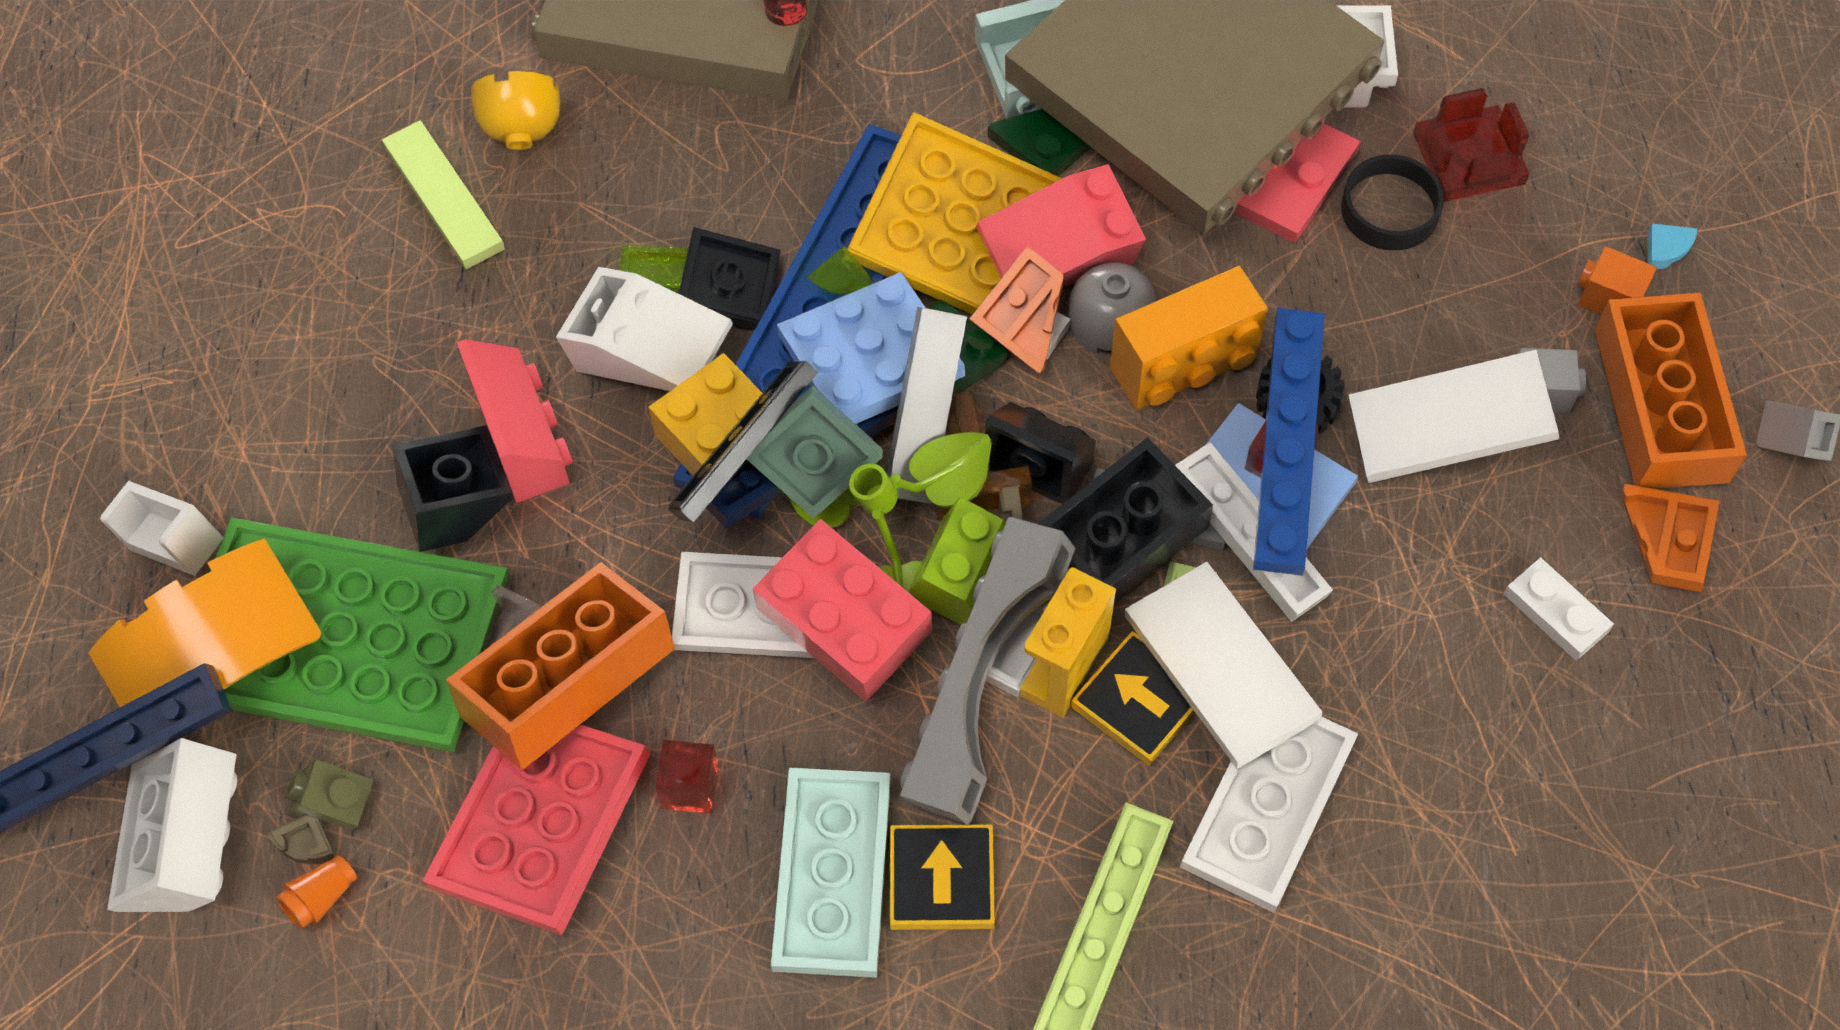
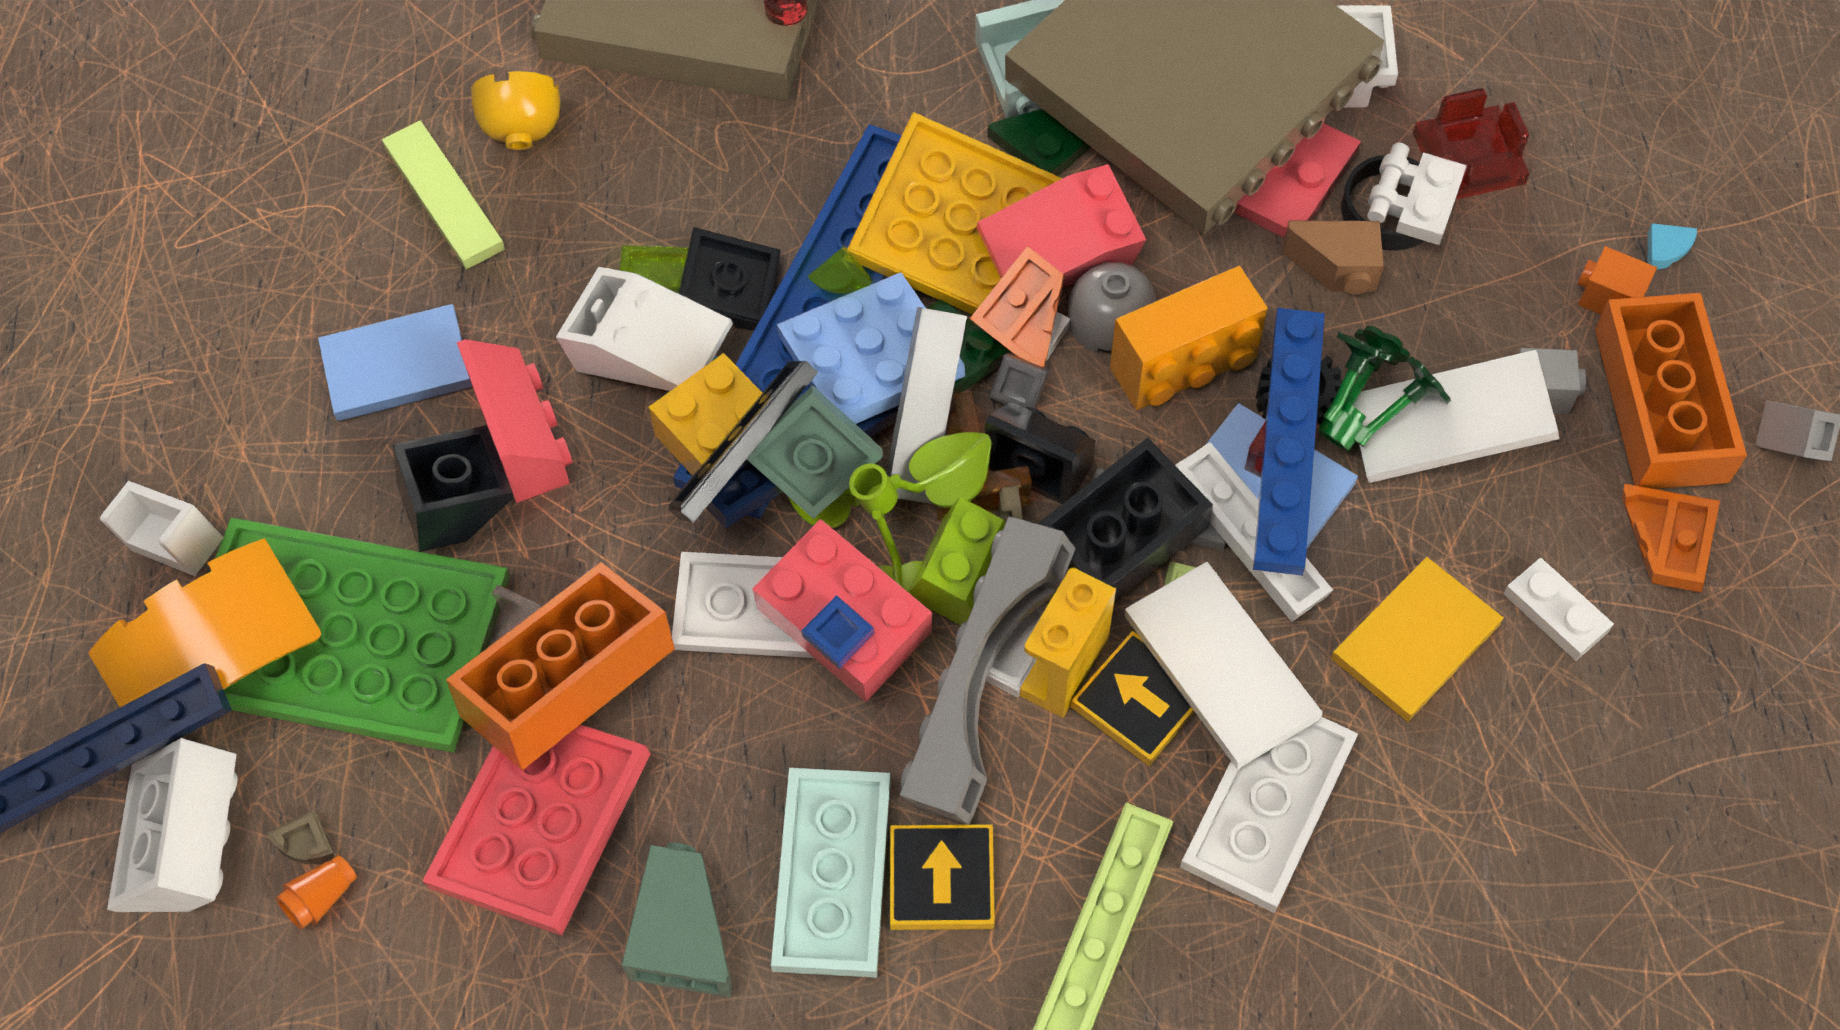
olive bracket [285,759,373,831] -> none
clear red brick [655,740,719,814] -> none
none -> light blue tile [318,304,472,422]
none -> sand green slope [622,842,733,998]
none -> blue tile [801,595,874,669]
none -> flat silver tile [989,353,1051,409]
none -> medium nougat slope [1283,221,1384,294]
none -> plant [1317,326,1452,451]
none -> yellow tile [1331,557,1504,722]
none -> white plate [1367,143,1467,245]

